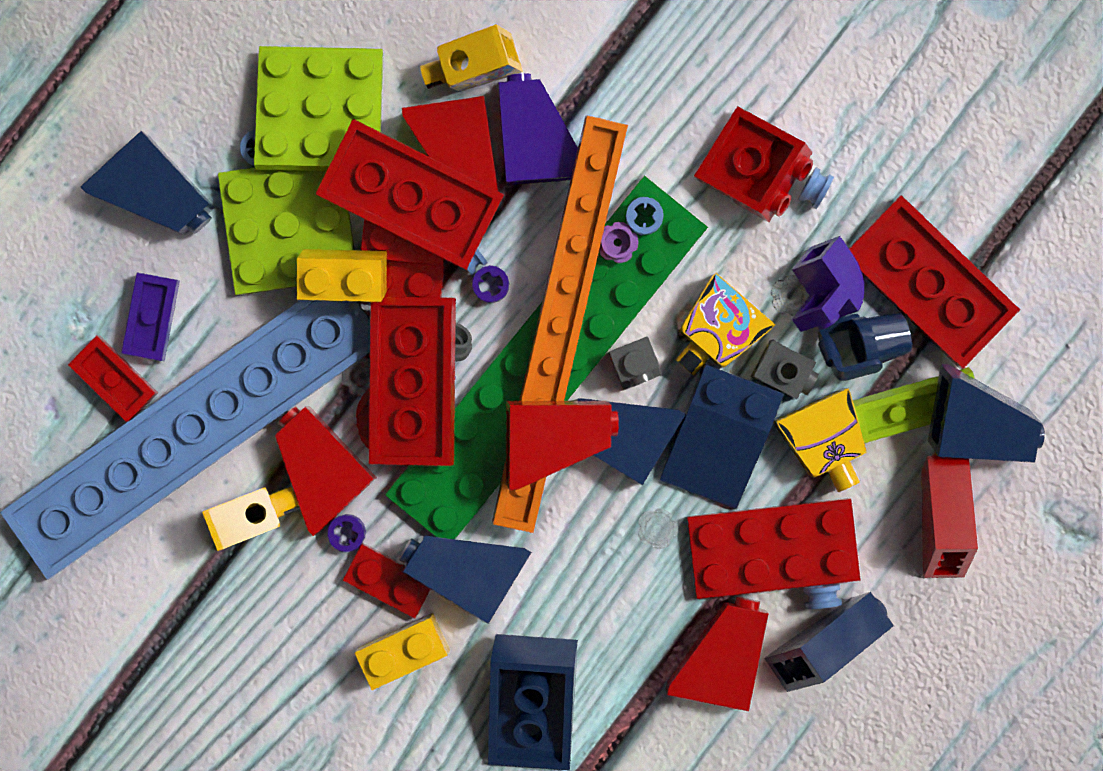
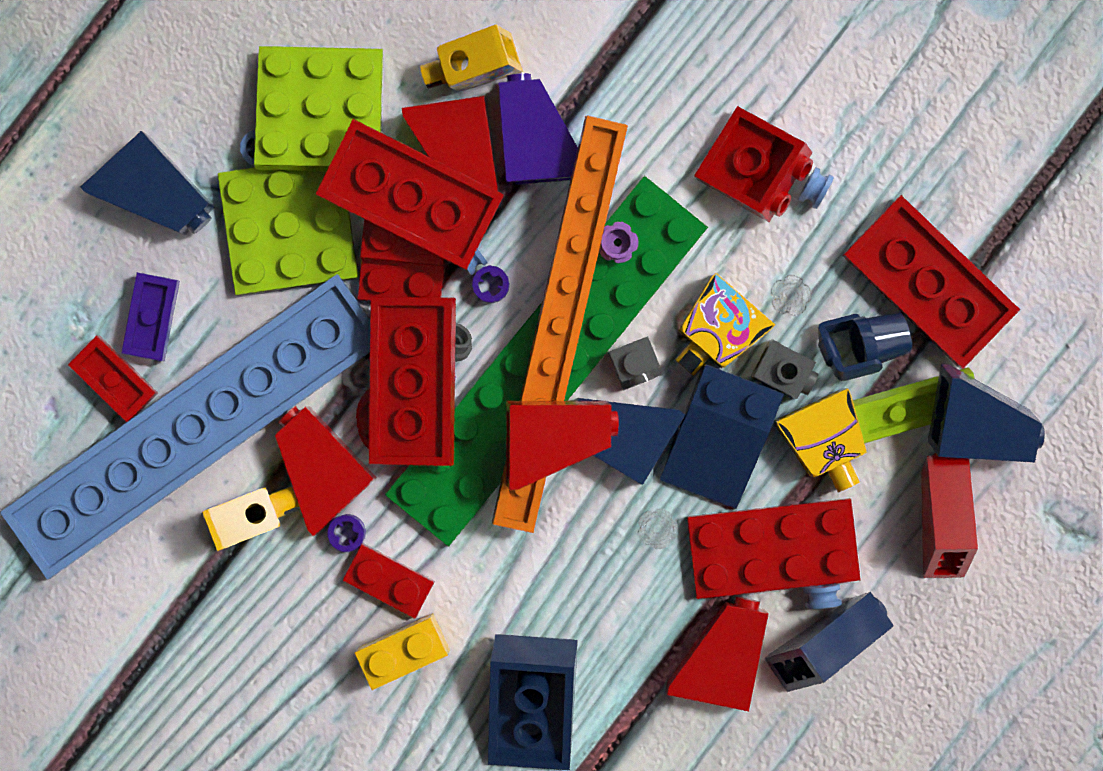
yellow brick [297,249,387,302] -> none
dark blue slope [398,535,532,624] -> none
medium blue bush [626,197,664,236] -> none
dark purple brick [791,236,864,332] -> none

